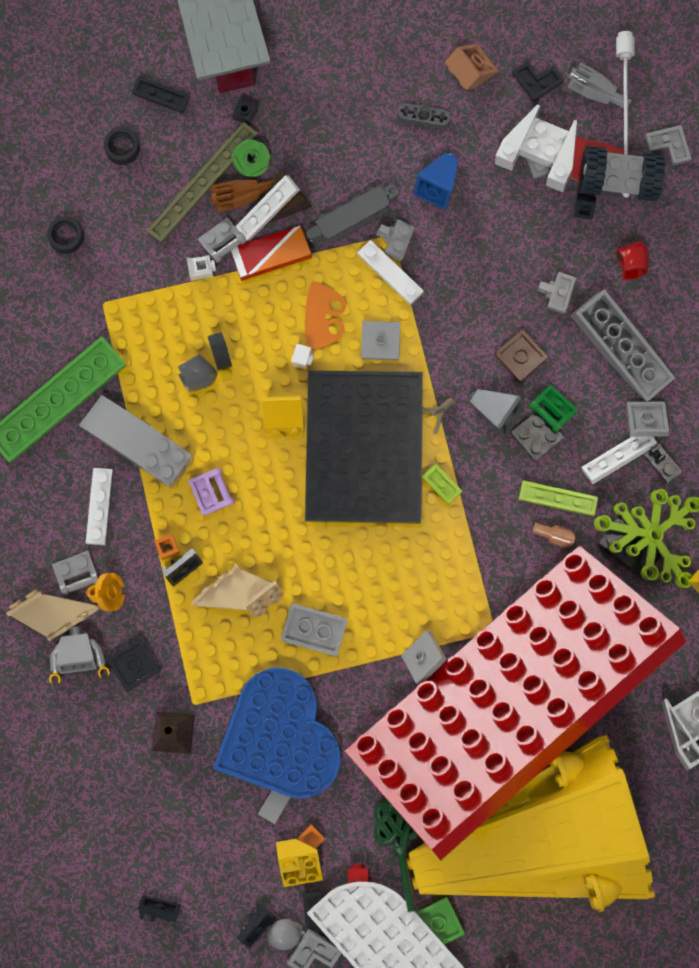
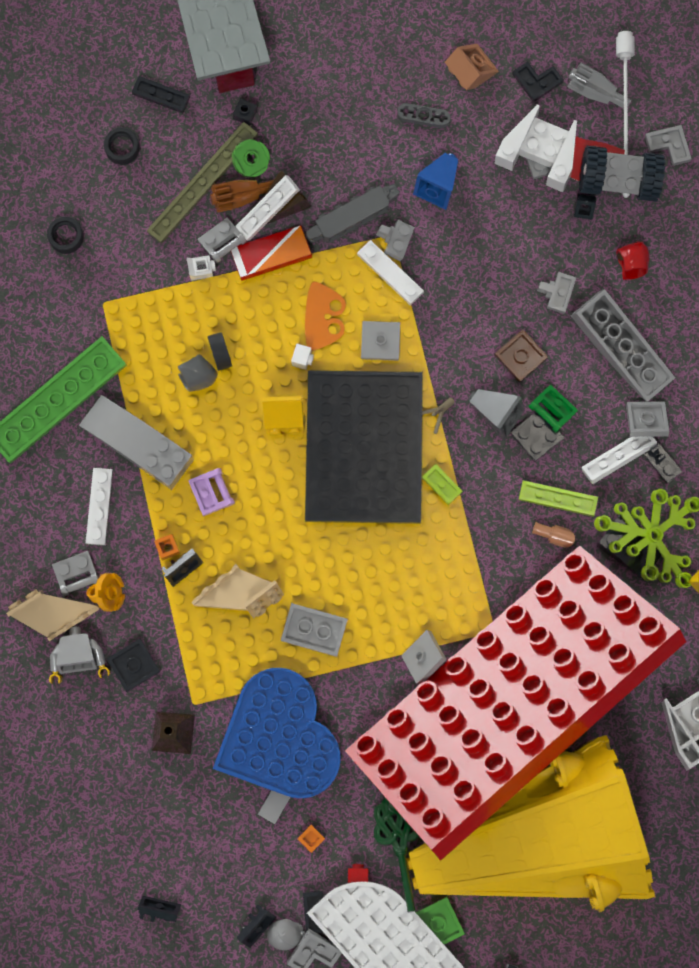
yellow slope [276,839,323,887] -> none

